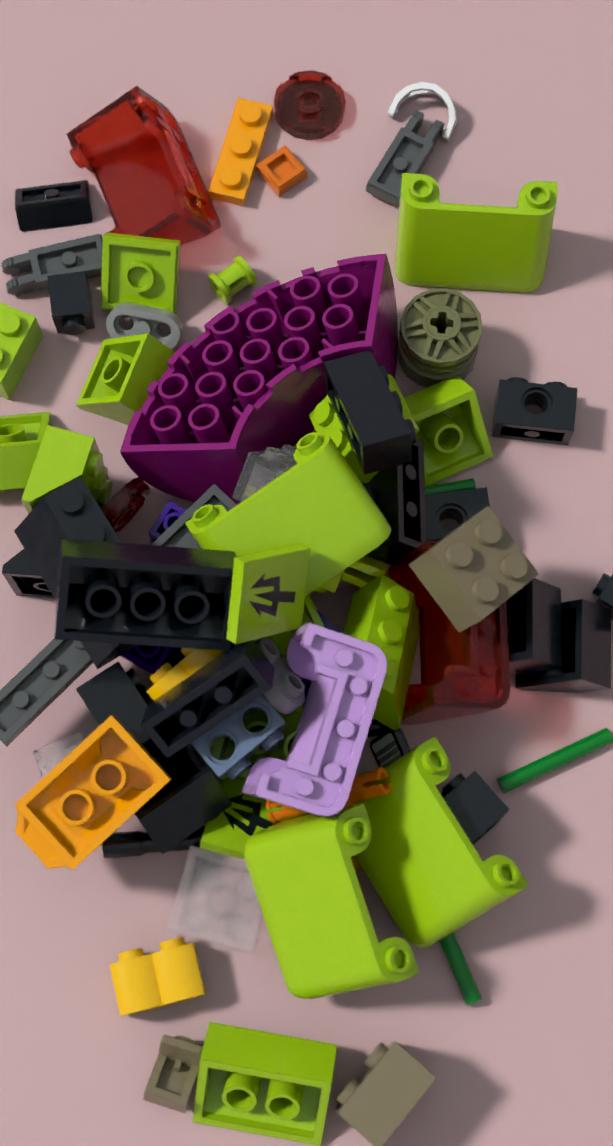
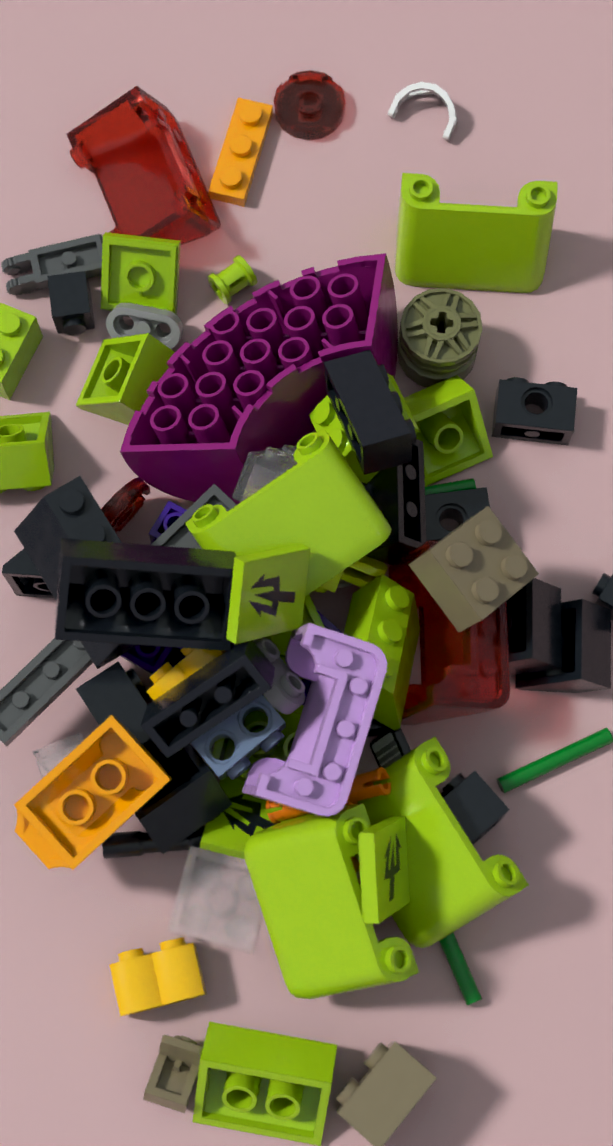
black slope [15,180,93,232] -> none
lime slope [21,425,112,514] -> none
orange tile [256,145,308,197] -> none
dark grey hinge [366,110,445,207] -> none
none -> lime tile [358,816,410,924]

